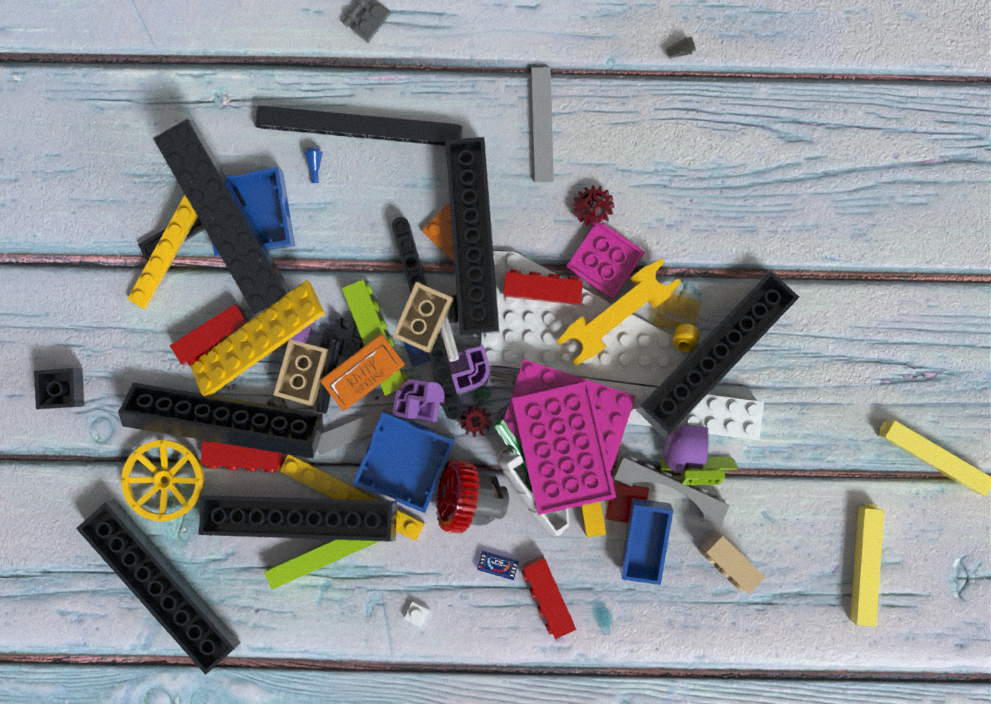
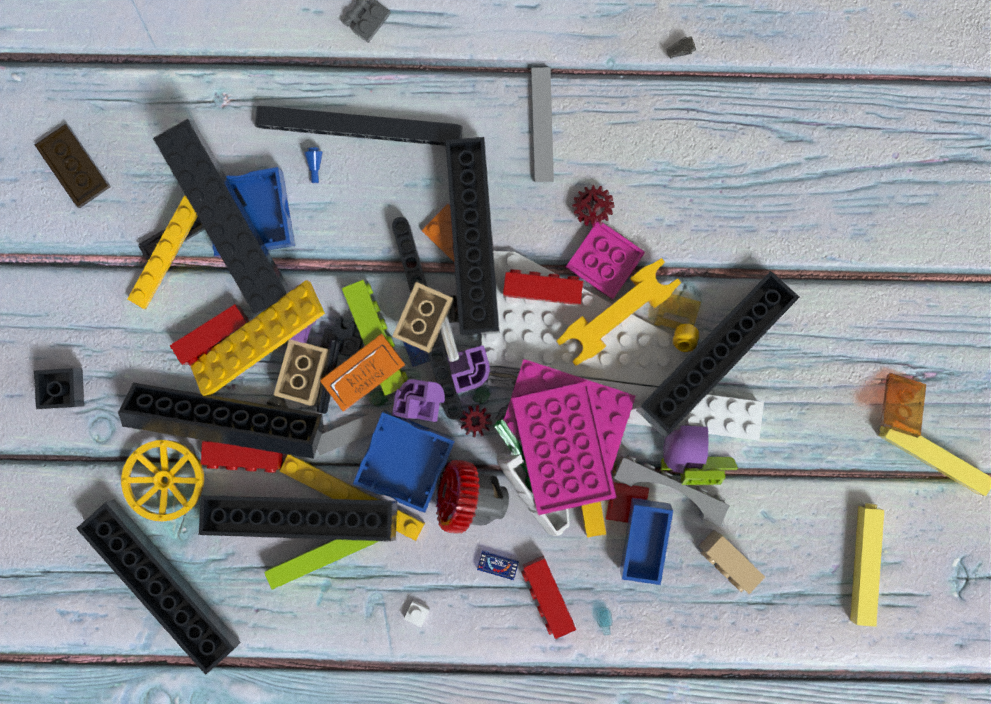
none -> dark brown tile [34,124,111,208]
none -> clear green plate [368,391,389,407]
none -> clear orange tile [880,373,926,438]

